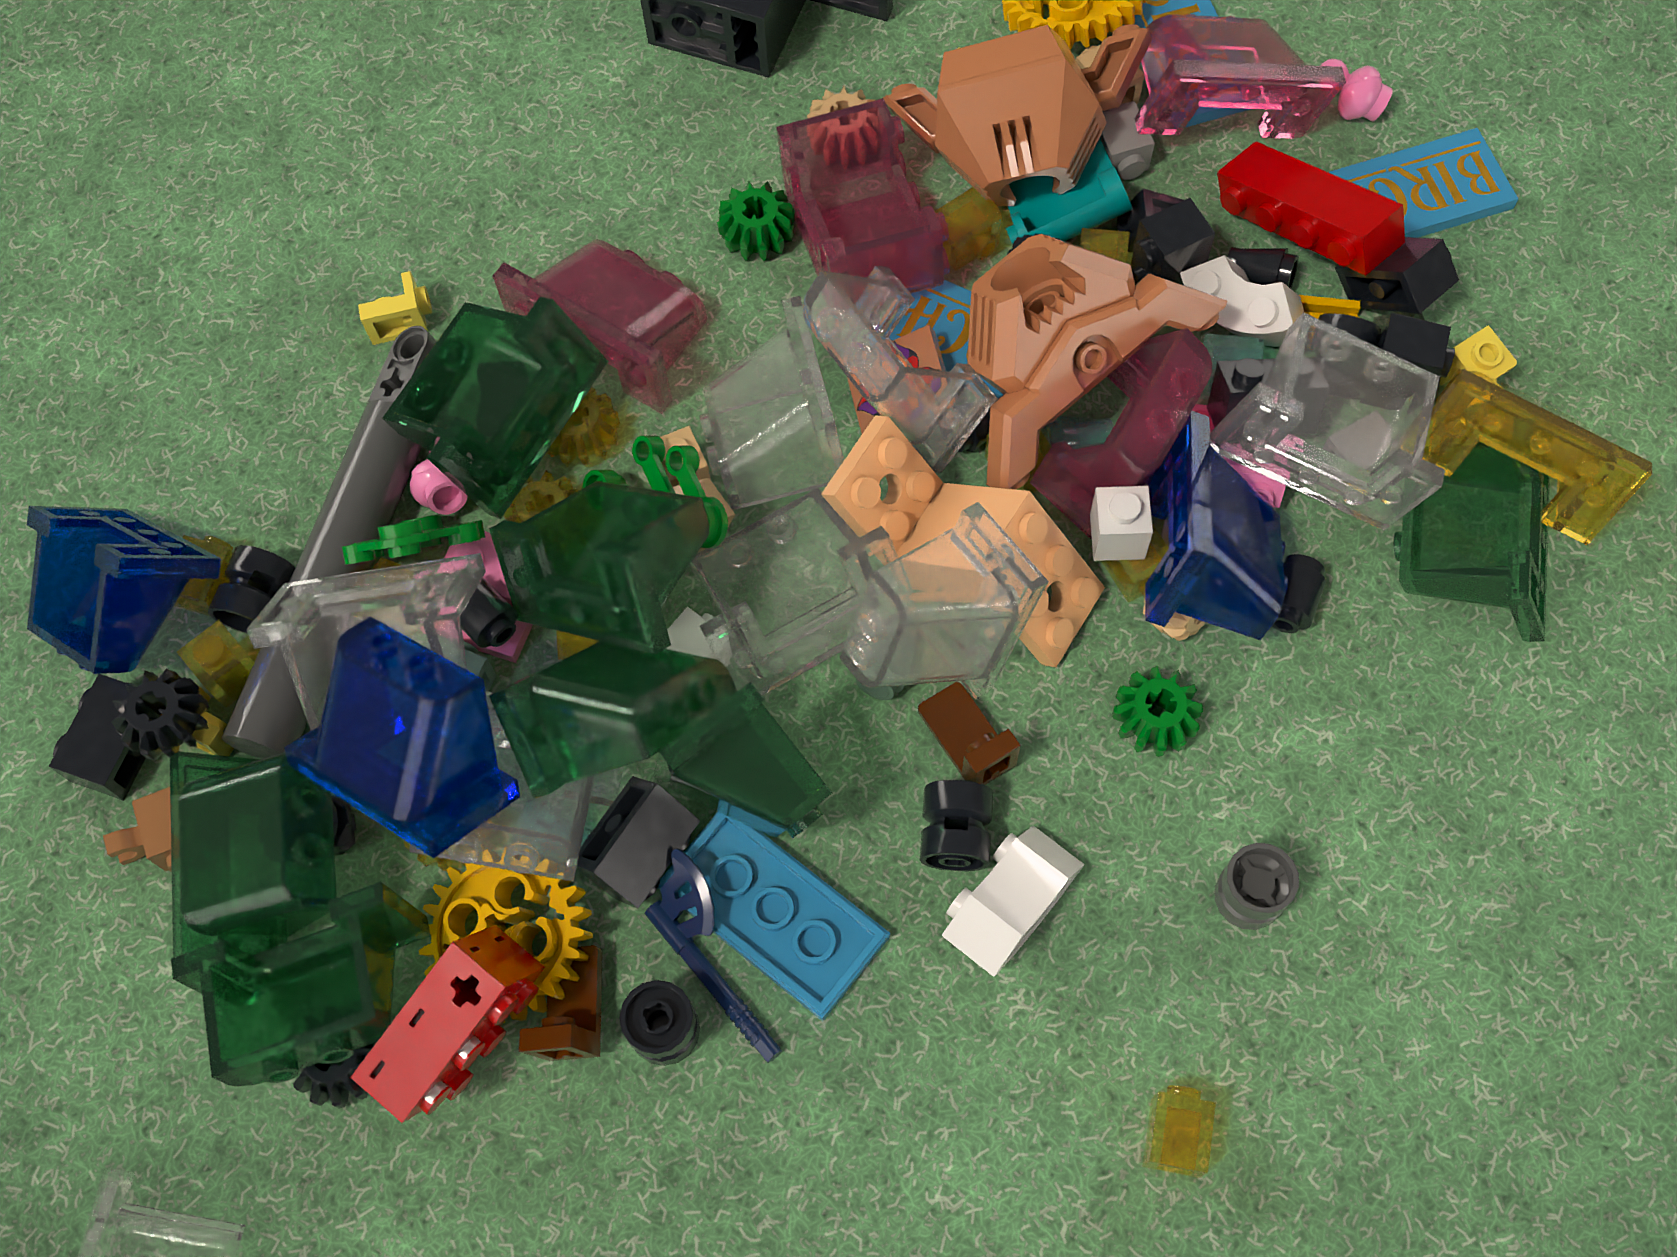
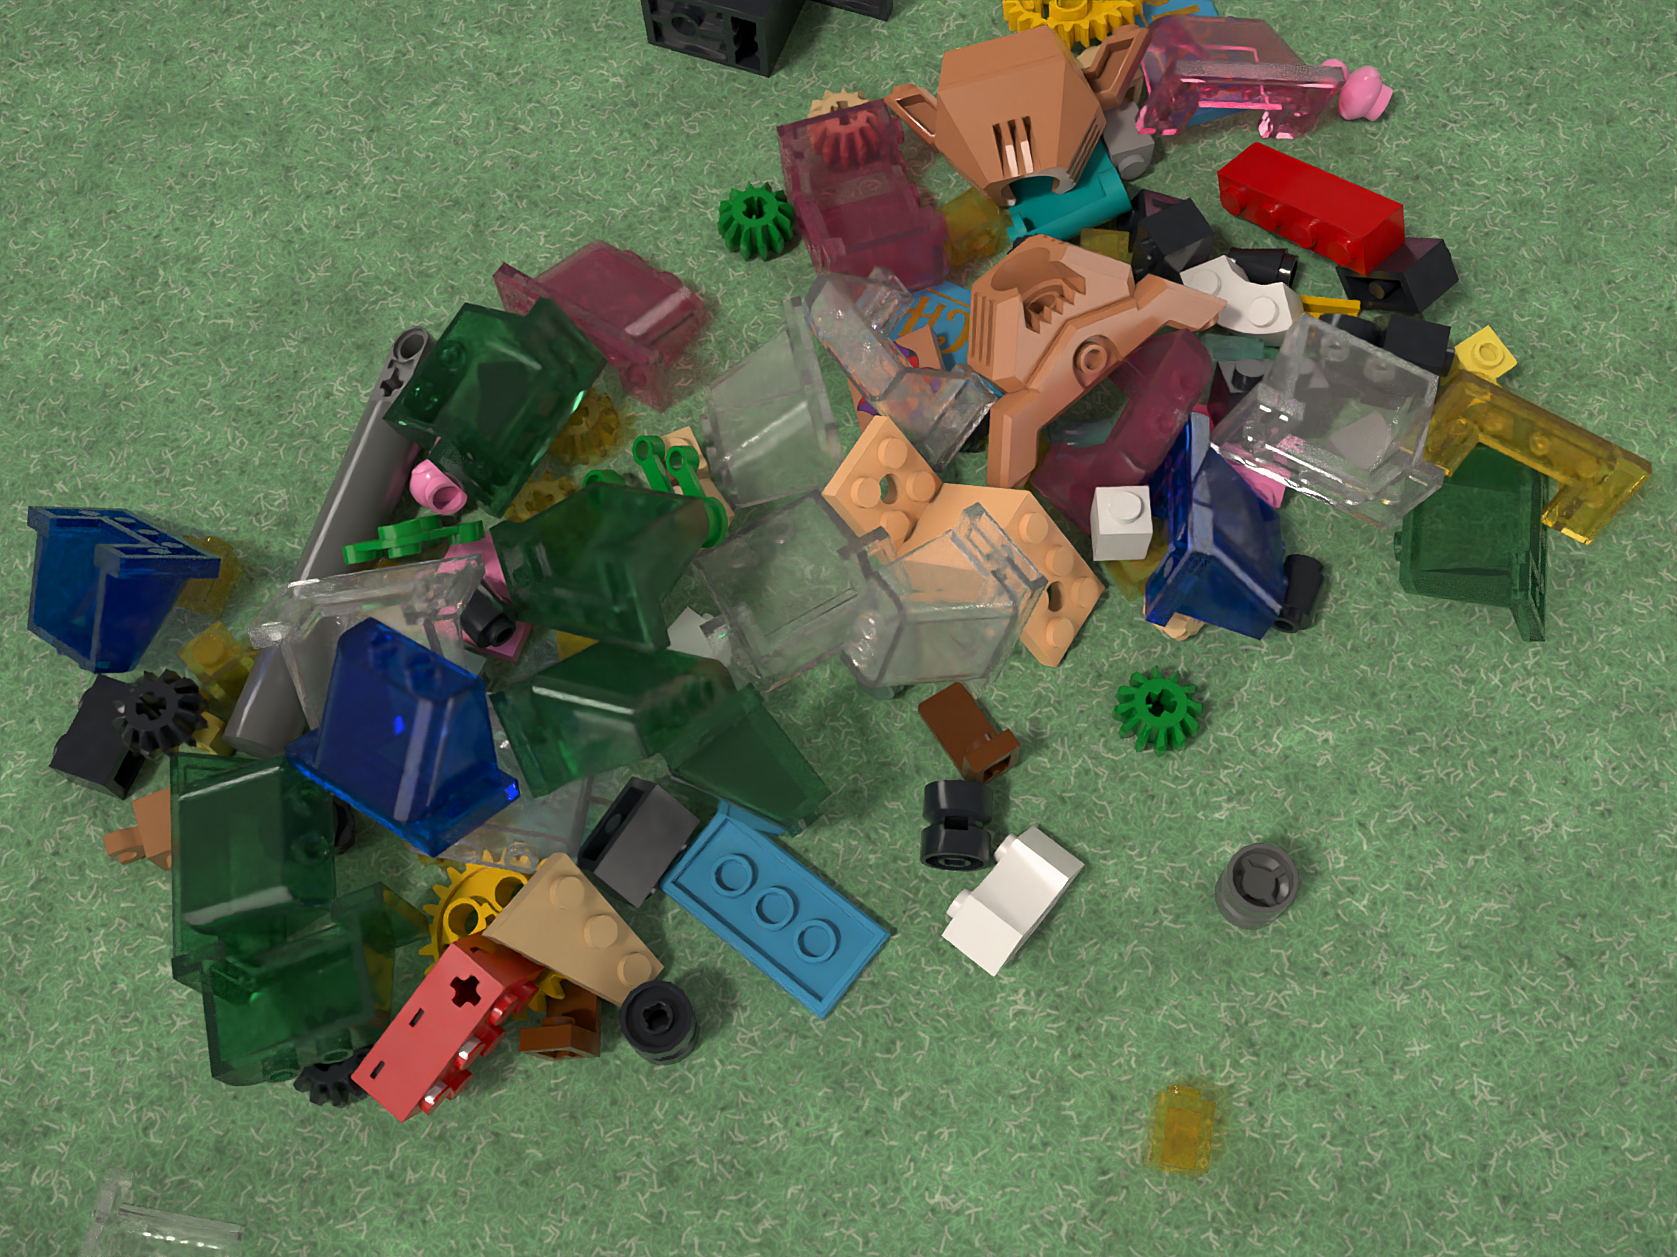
black wheel [208,545,295,638] -> none
light yellow bracket [358,271,432,345] -> none
dark blue piece [644,848,782,1063] -> none
dark azure tile [1329,128,1518,238] -> none
none -> tan wing [481,852,664,1007]

